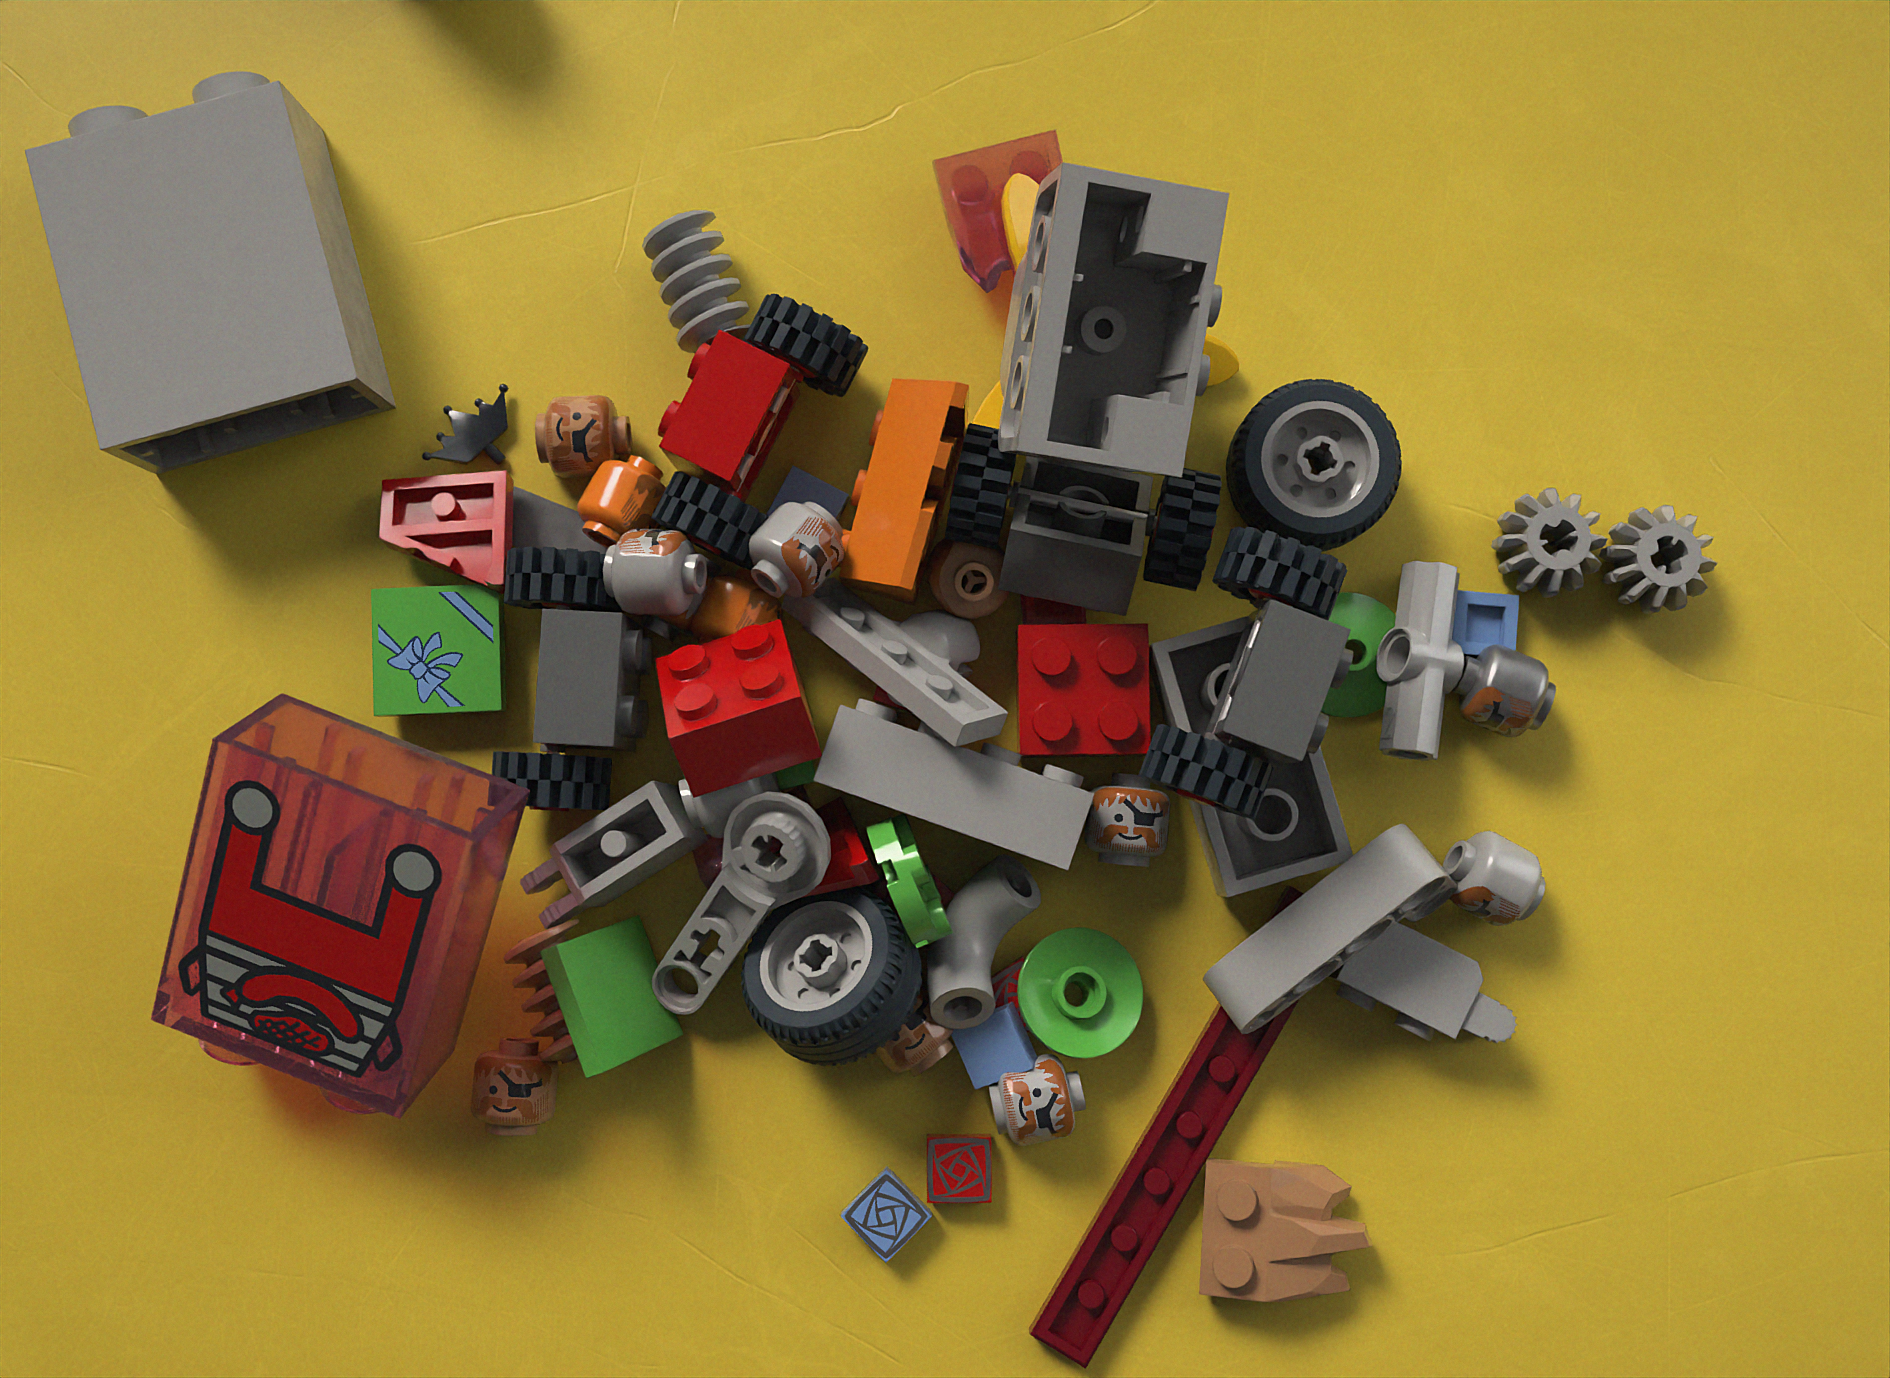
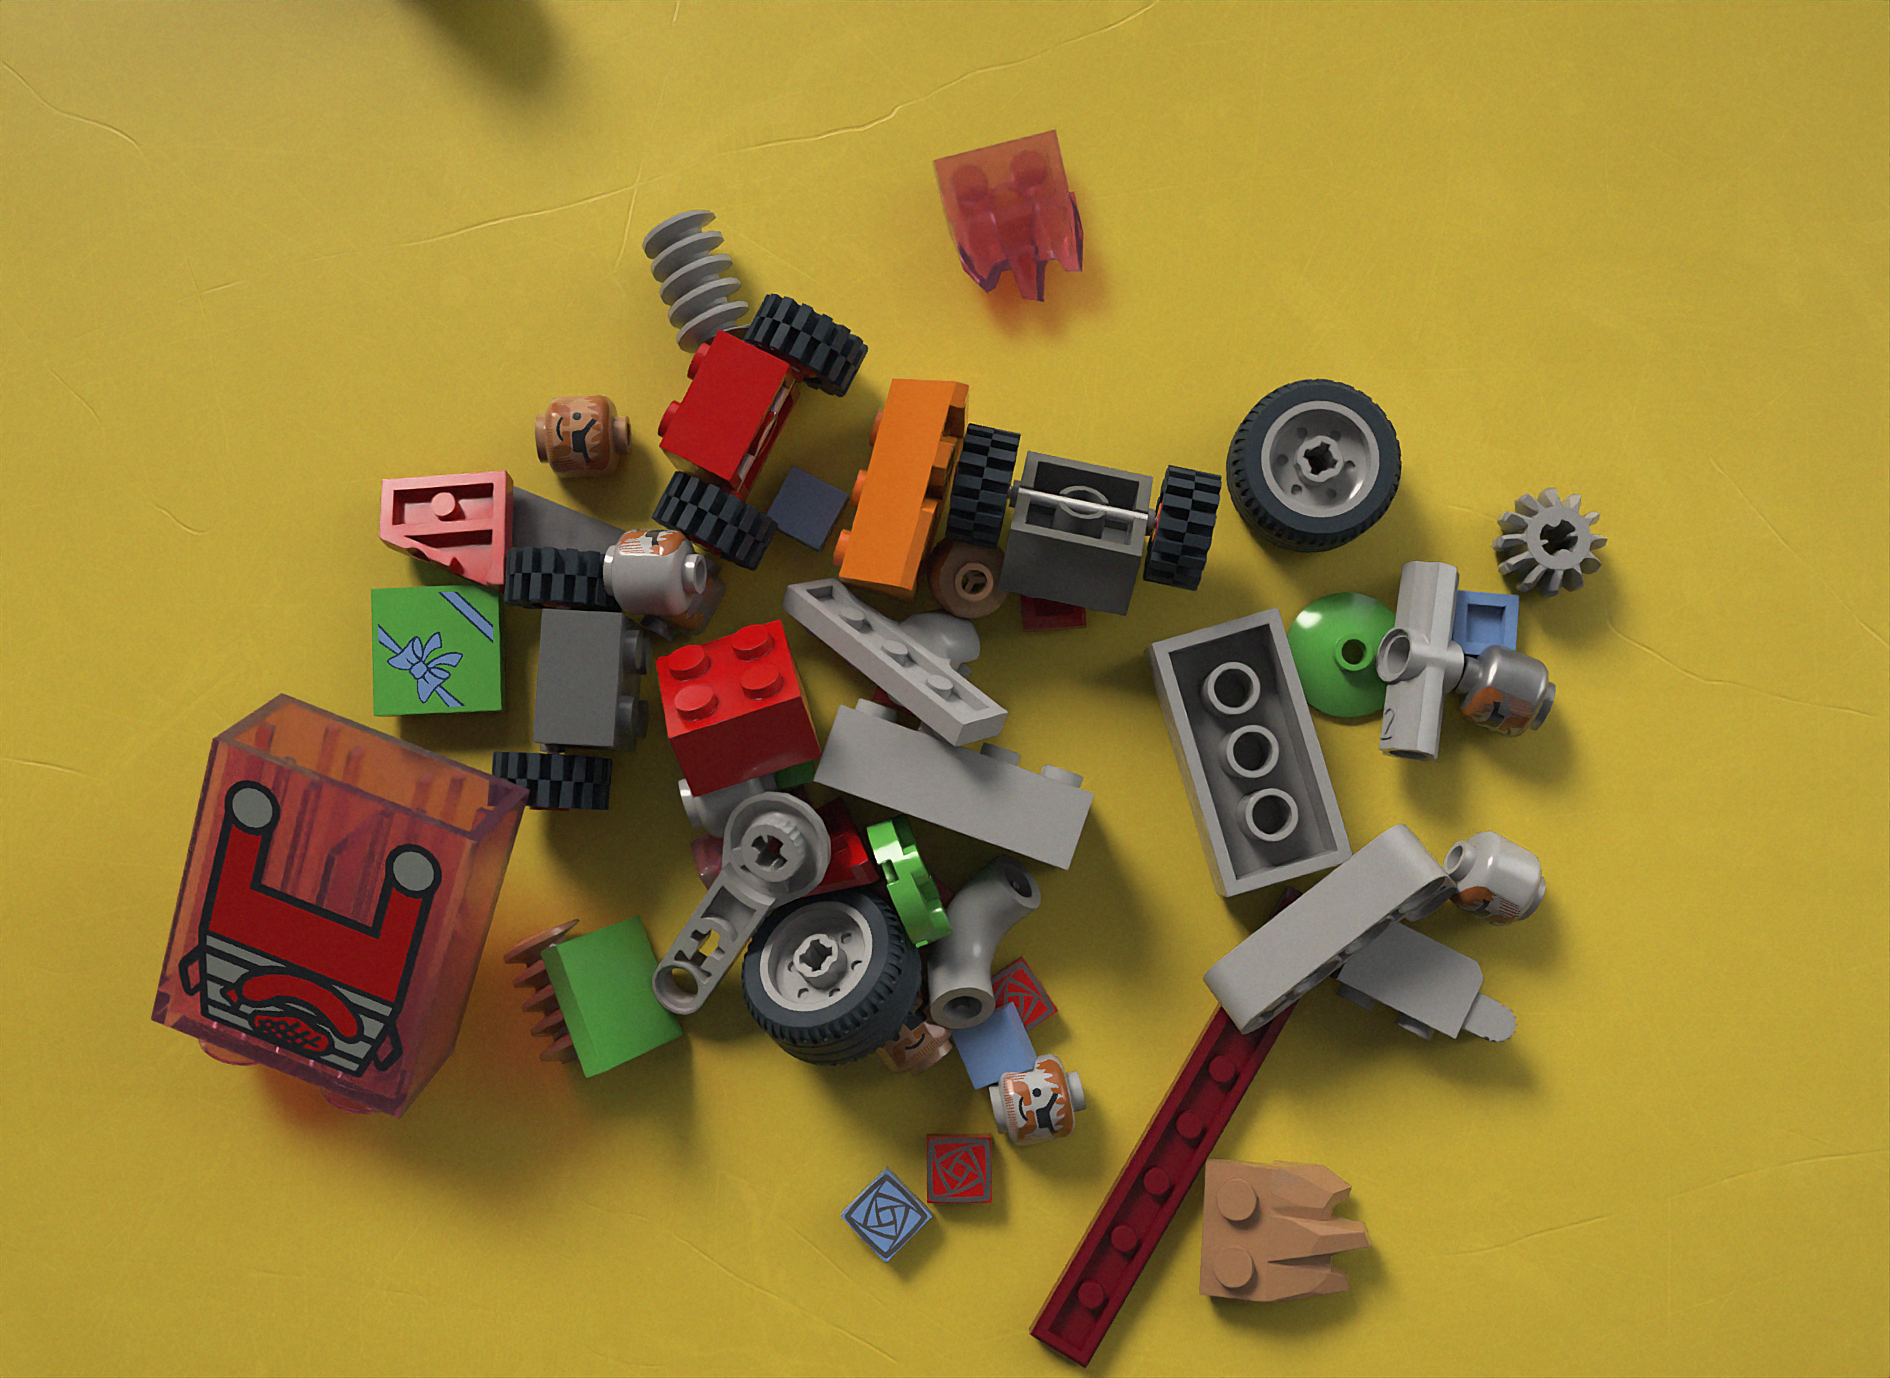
light grey brick [25,71,396,474] -> none
black piece [422,384,509,465] -> none
head [471,1037,559,1136] -> none
light grey hinge [520,780,708,929] -> none
orange head [577,455,666,549] -> none
orange head [691,568,783,645] -> none
light grey head [748,501,844,599] -> none
light grey brick [961,162,1240,477] -> none
red brick [1015,623,1151,758] -> none
bright green dish [1017,927,1143,1059] -> none
head [1084,773,1171,867] -> none
brick [1139,526,1353,819] -> none
light grey gear [1598,505,1718,614] -> none

